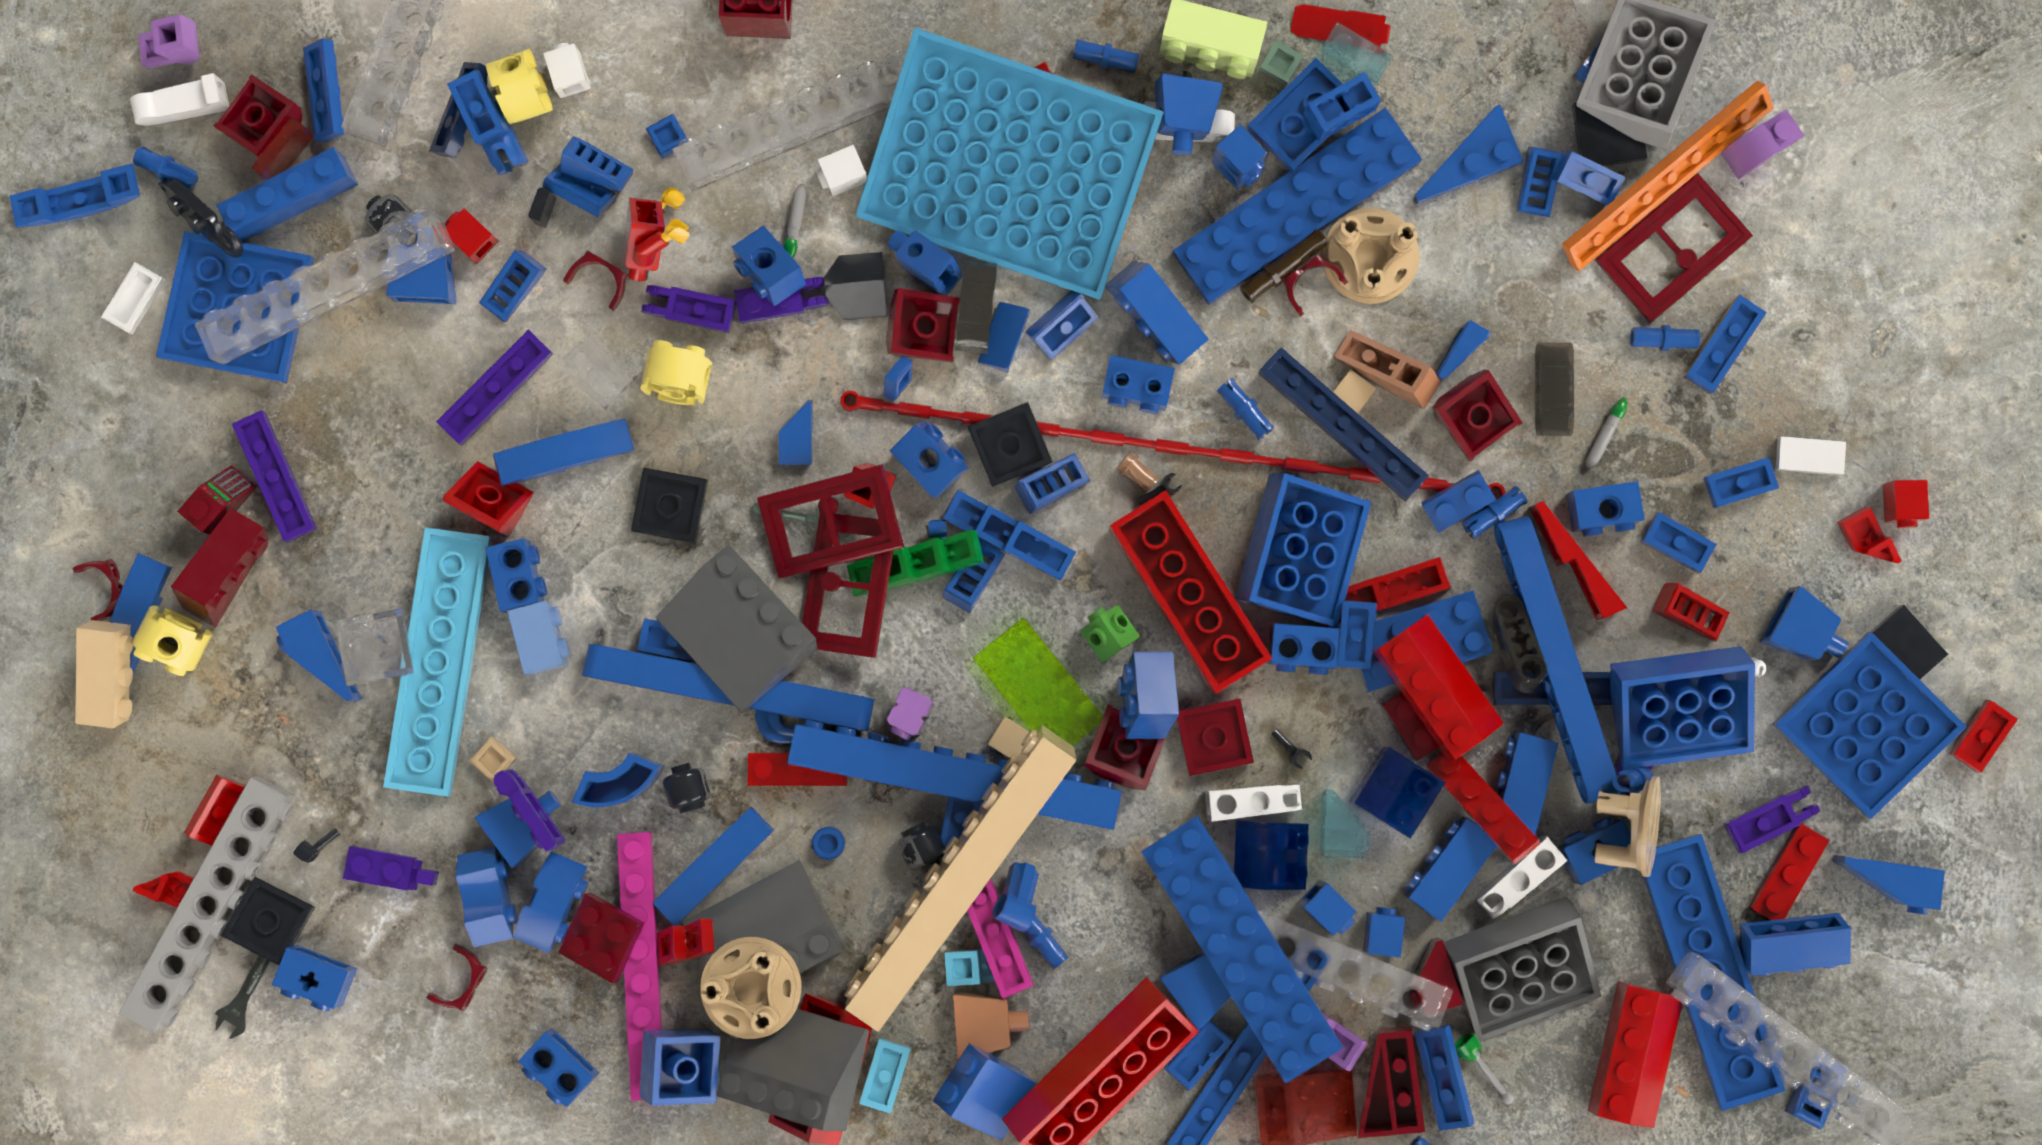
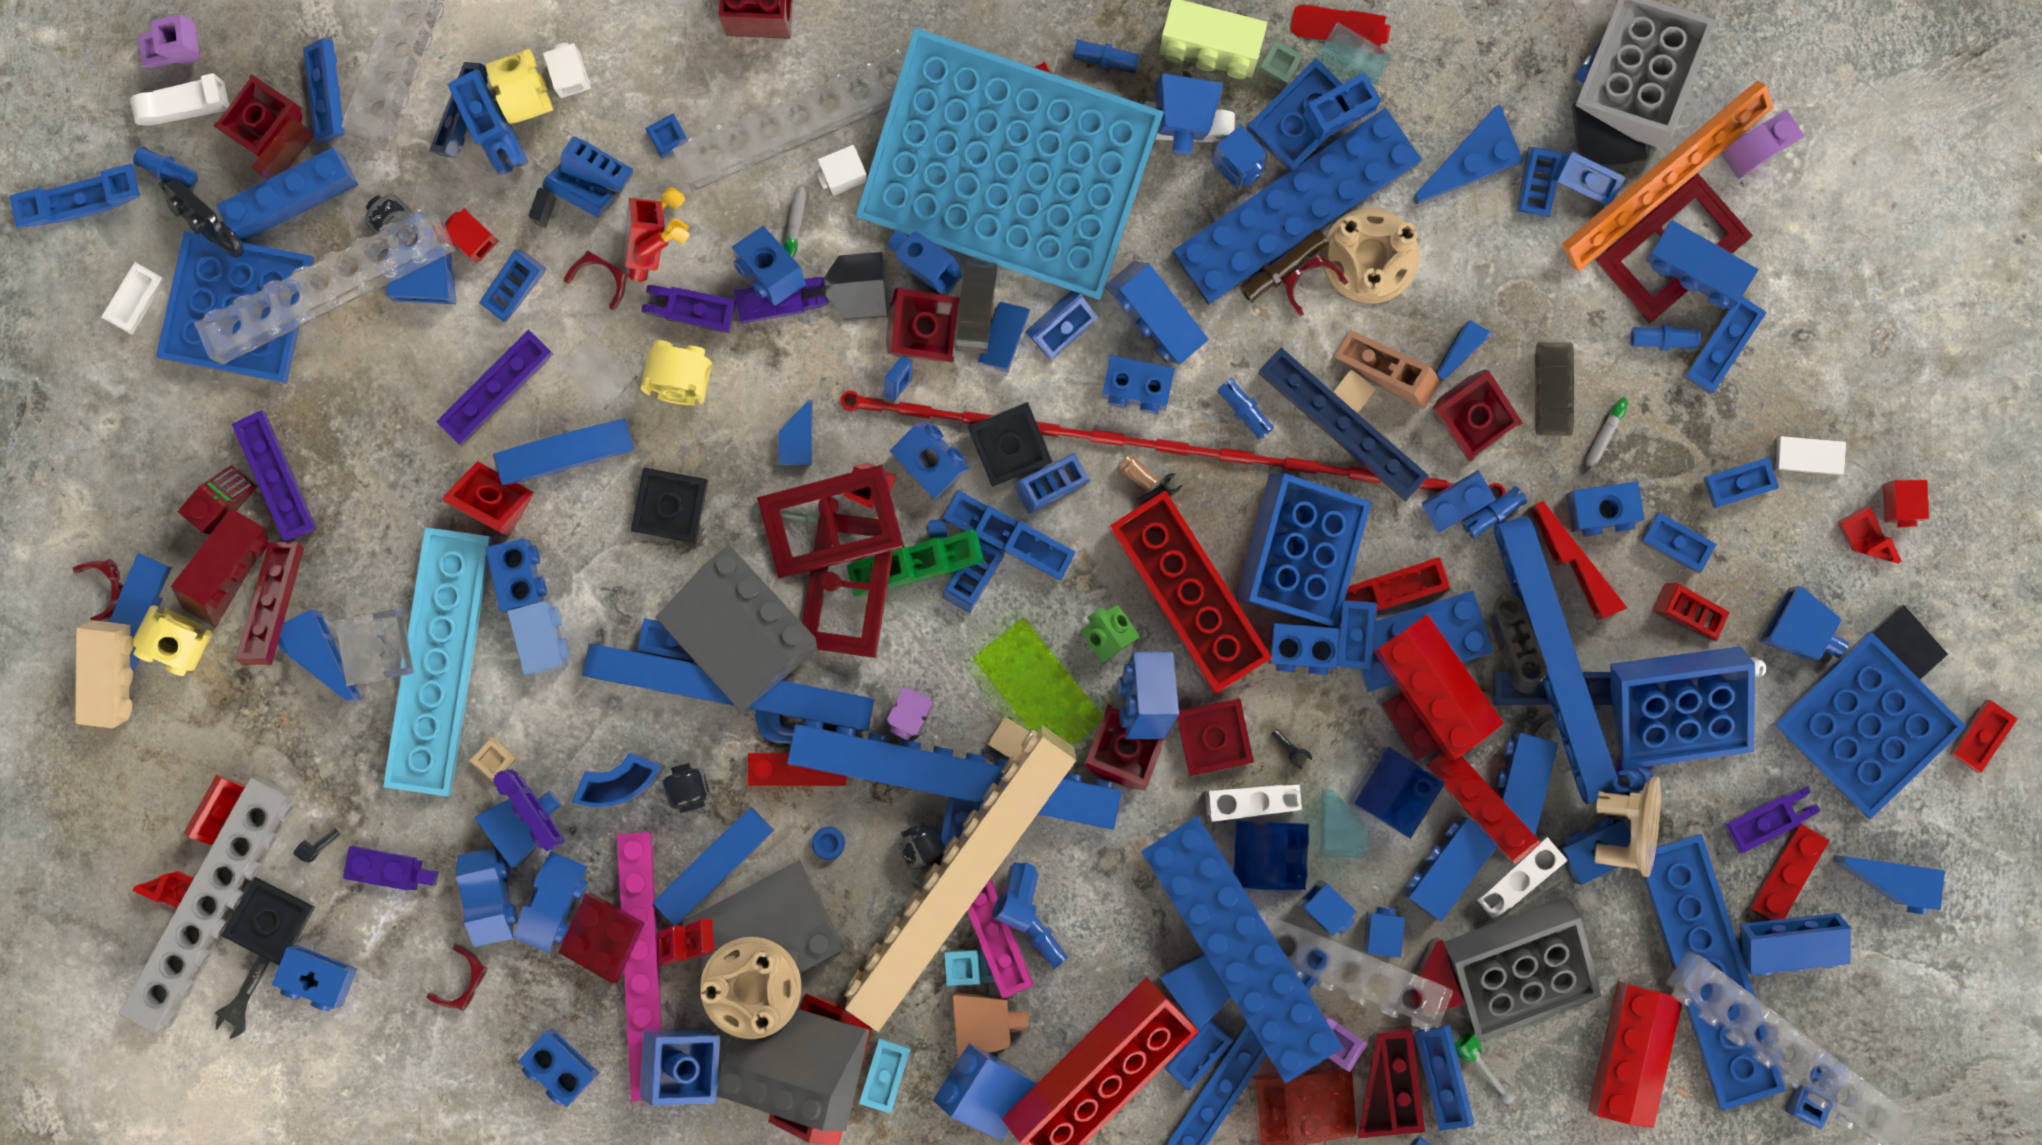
none -> dark red plate [236,542,304,665]
none -> blue brick [1646,220,1759,310]

